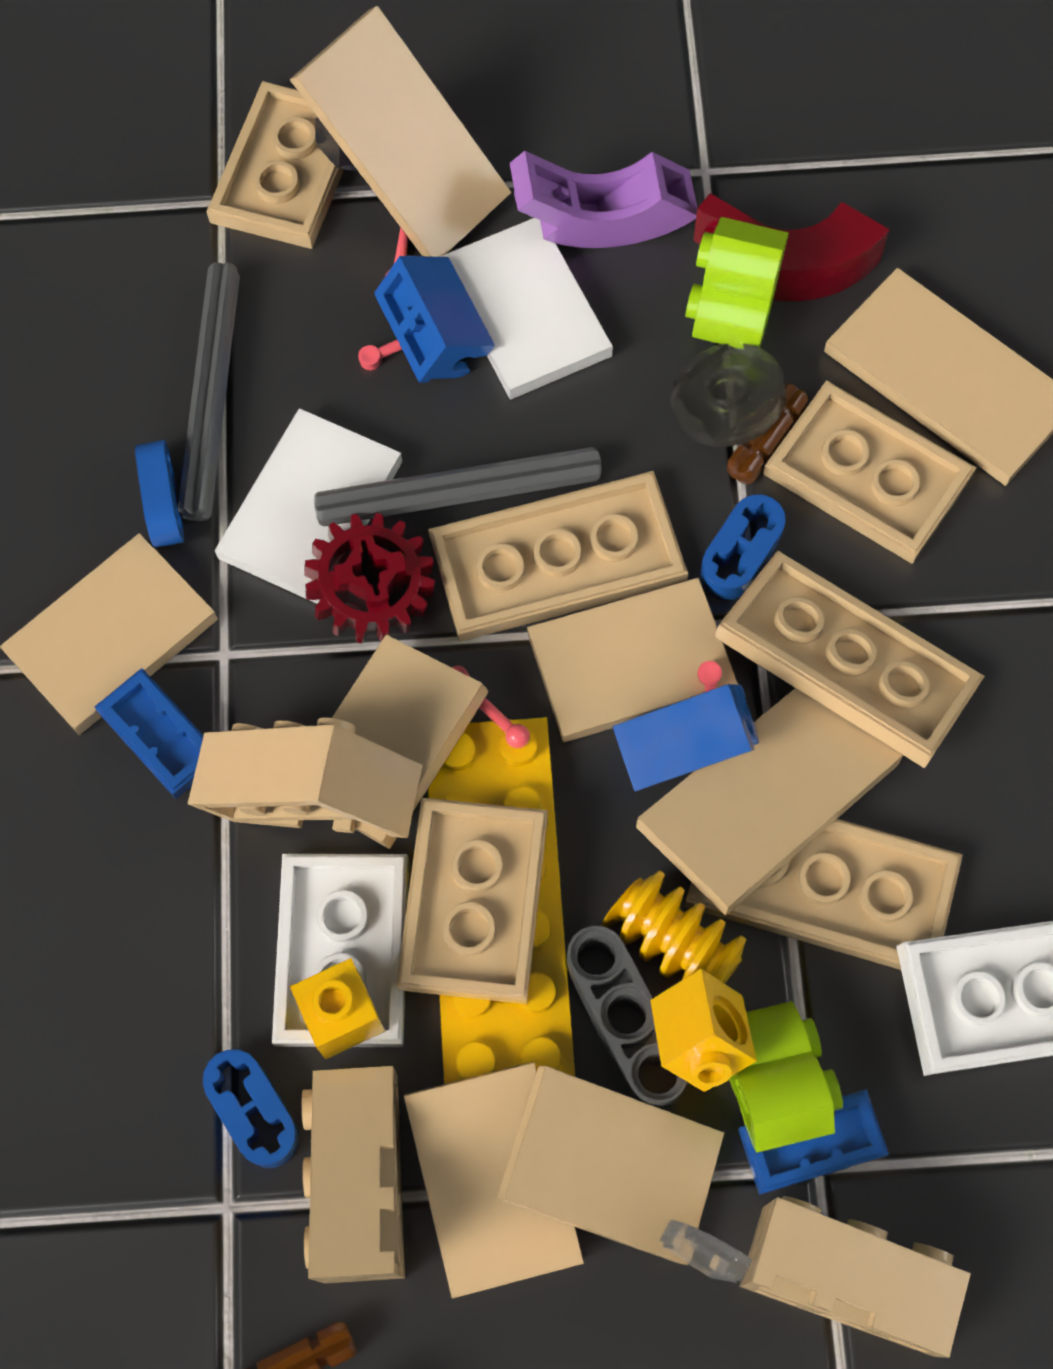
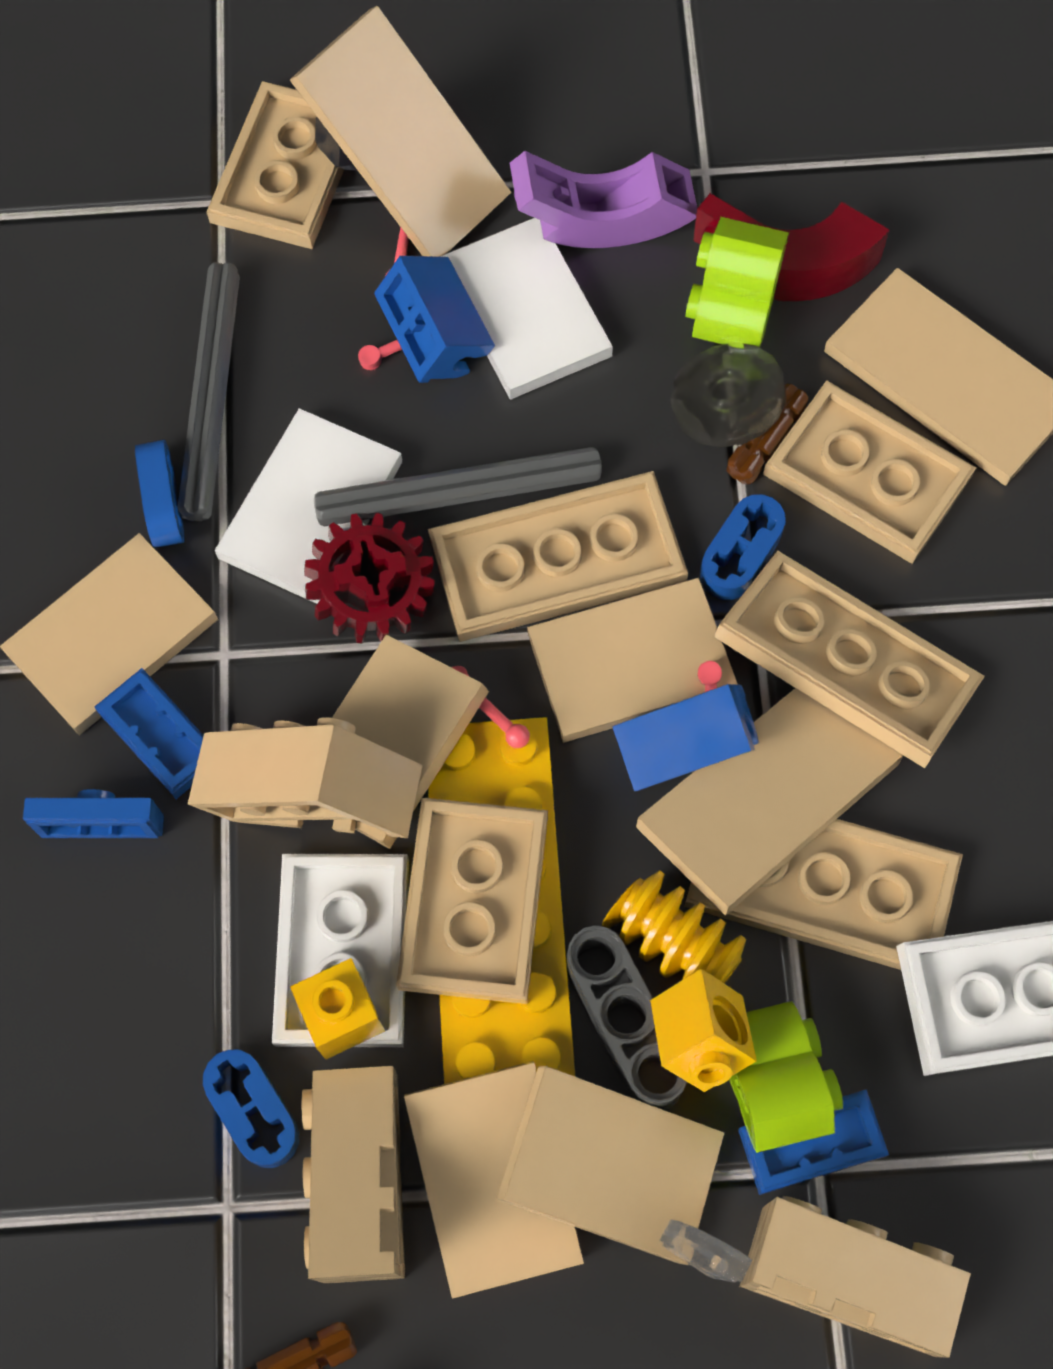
none -> blue plate [23,789,164,838]

